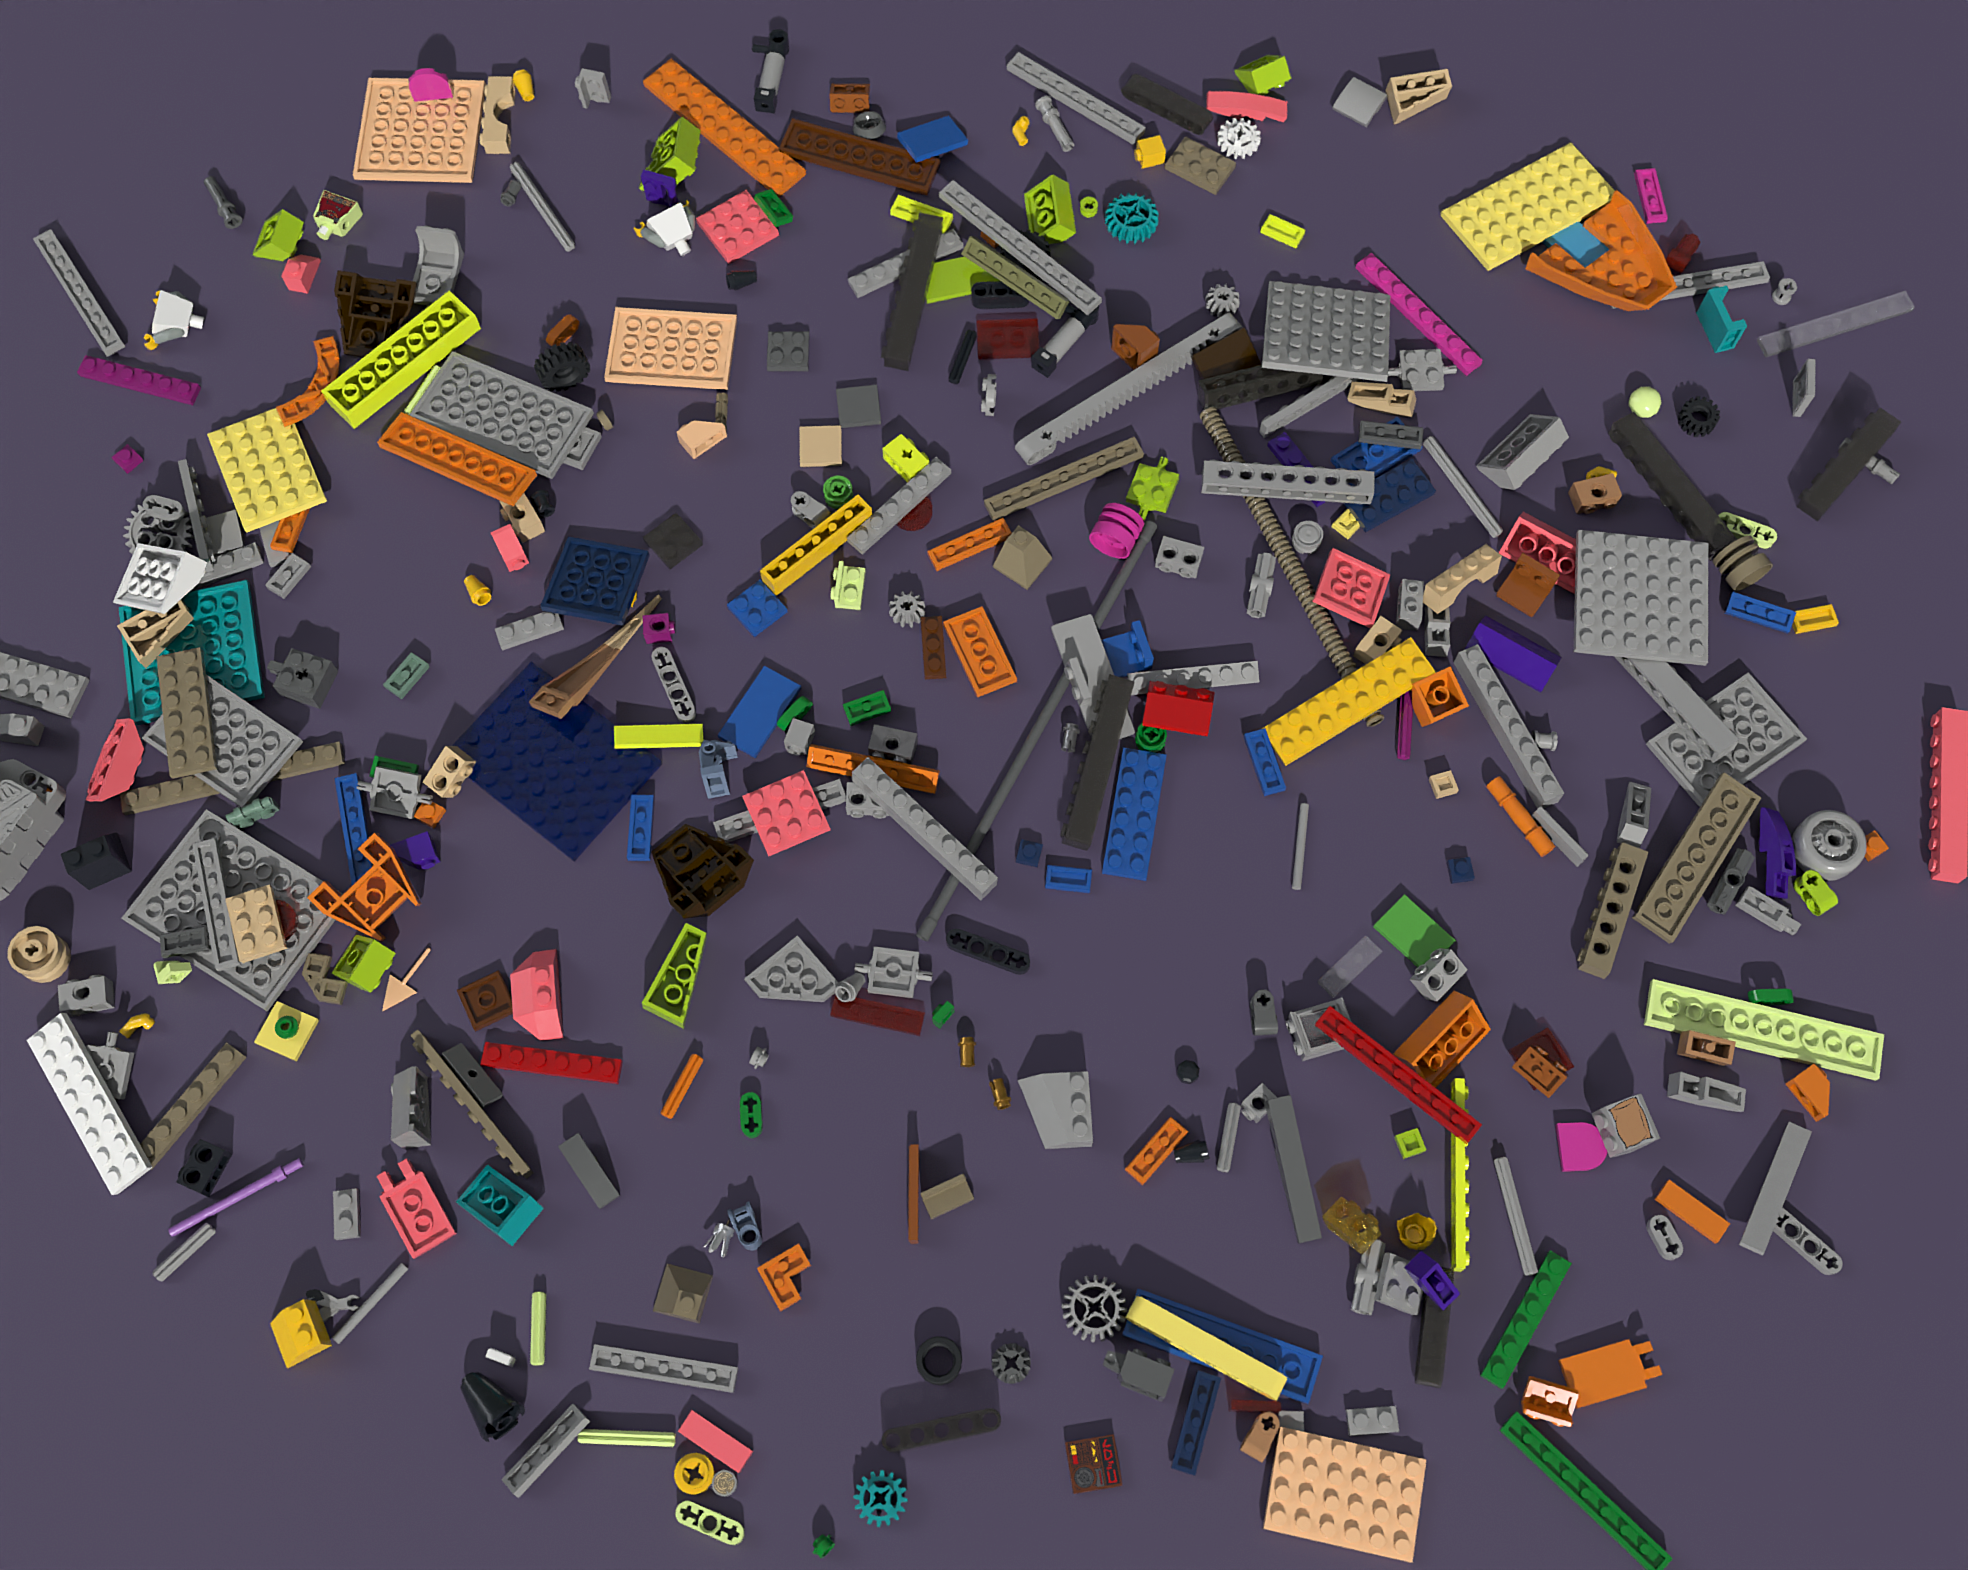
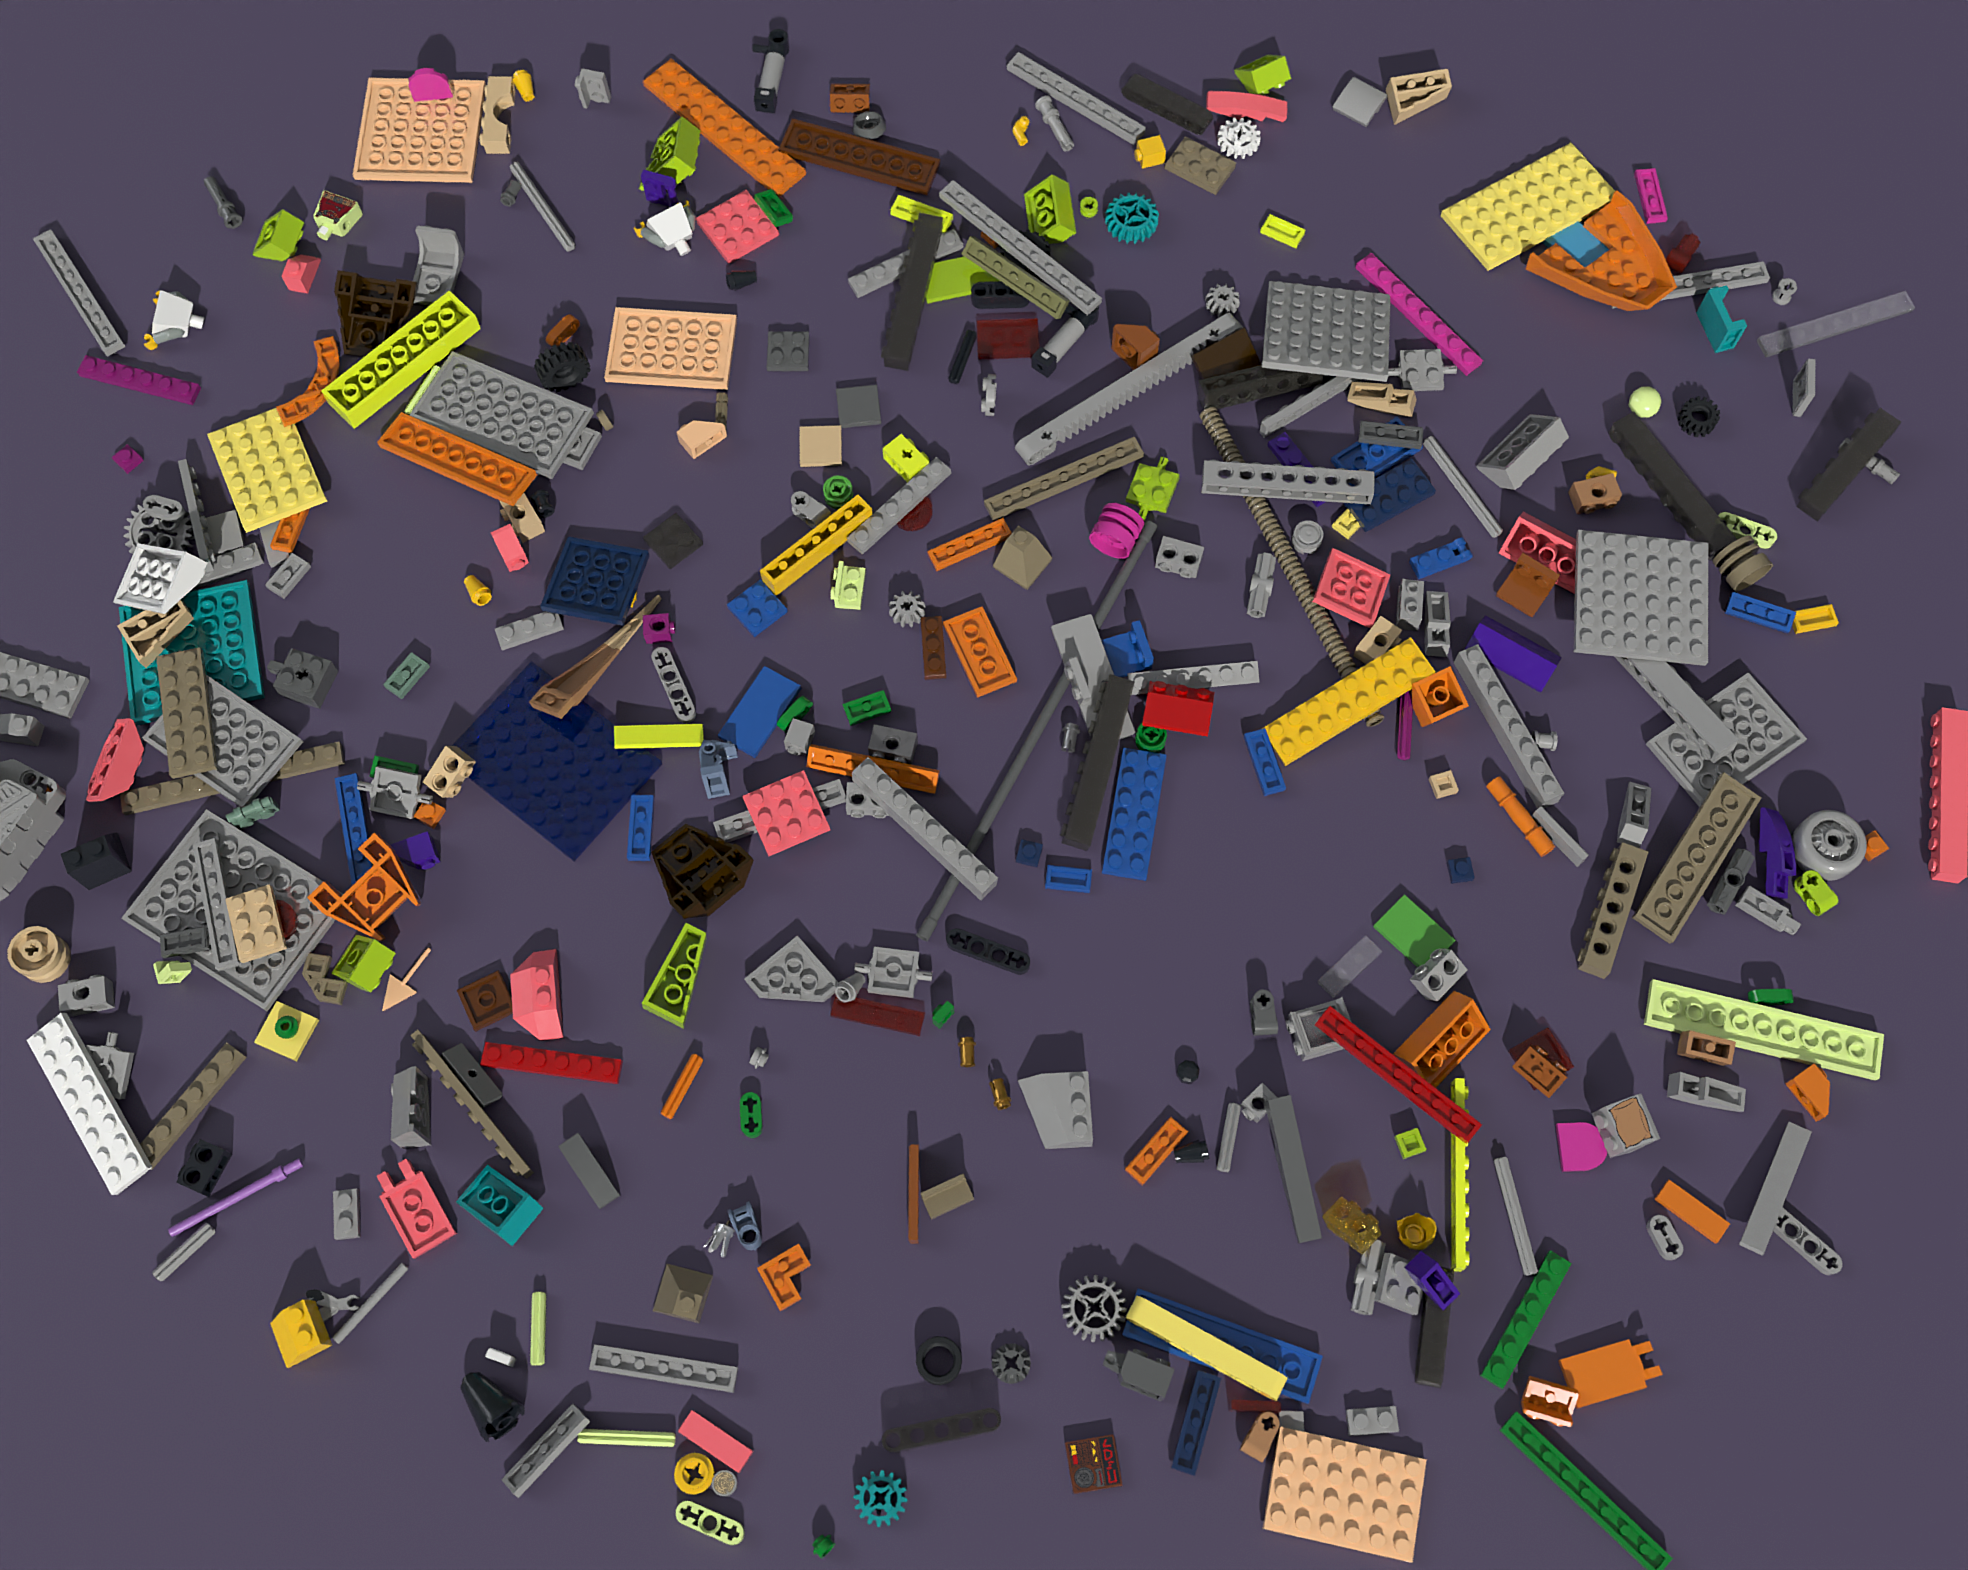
yellow arm [119,1013,155,1038] -> none
blue tile [897,116,968,162] -> none
light grey bar [1292,803,1309,890] -> none
tan arch [1423,544,1502,614] -> none
none -> blue plate [1409,537,1473,579]

